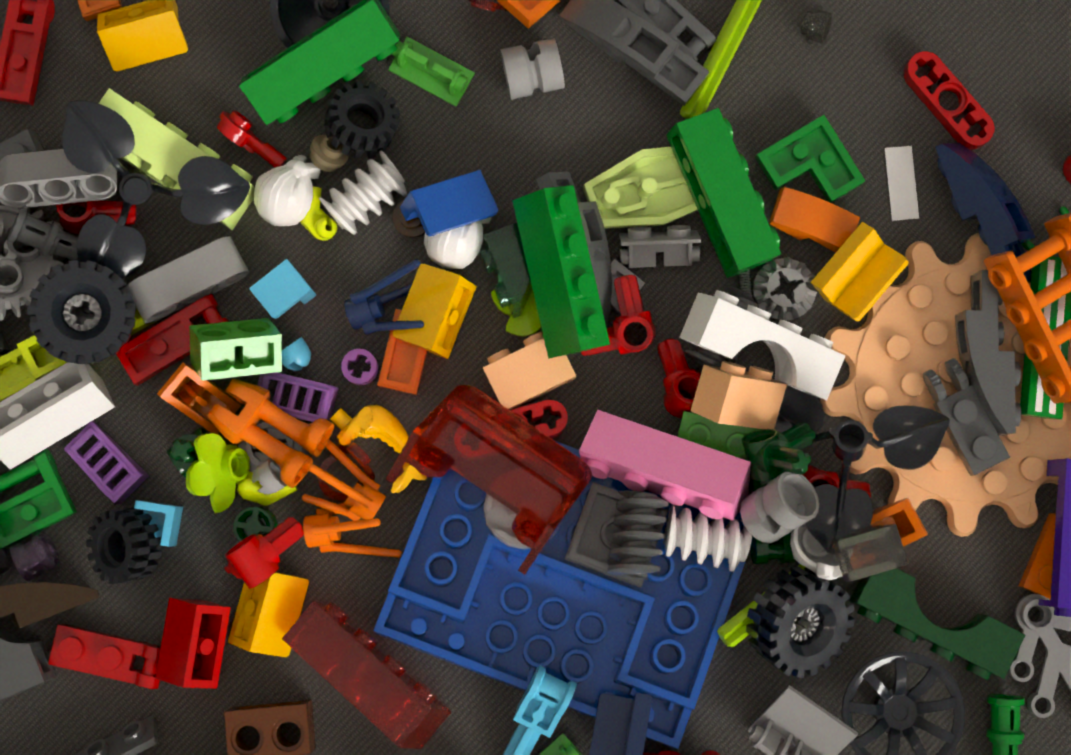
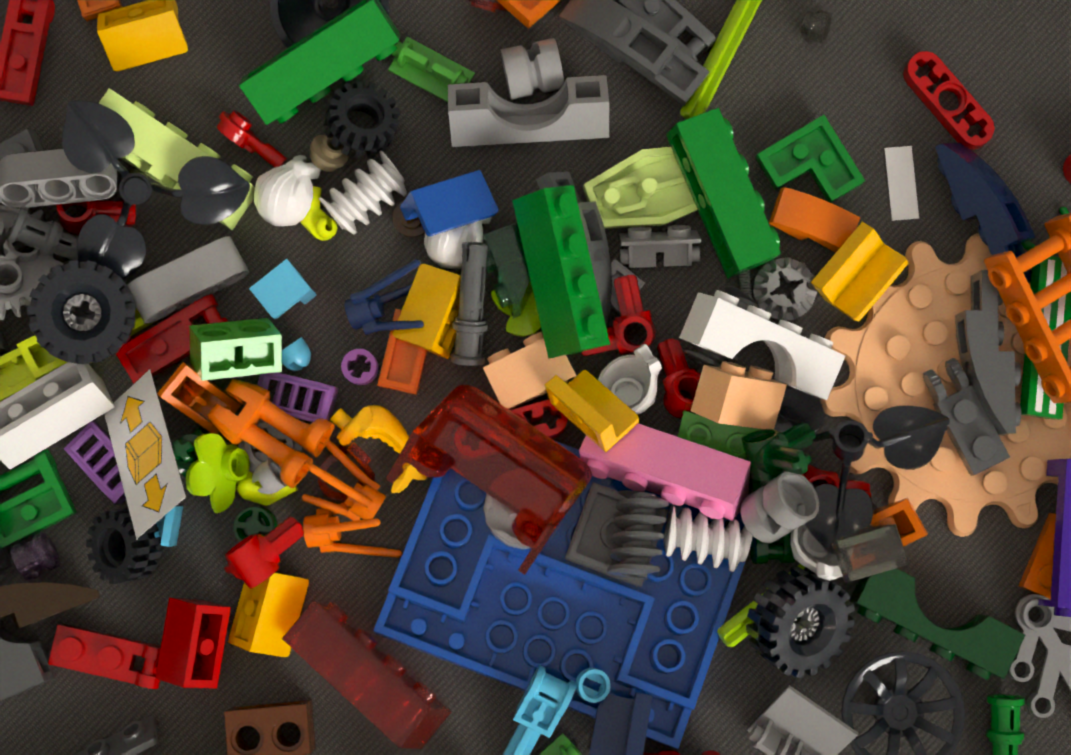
none -> white sticker [104,370,186,539]
none -> light grey arch [448,75,609,147]
none -> dark grey pin [450,242,488,366]
none -> yellow panel [544,370,639,452]
none -> medium azure hinge [576,668,611,703]
none -> white piece [598,344,662,415]

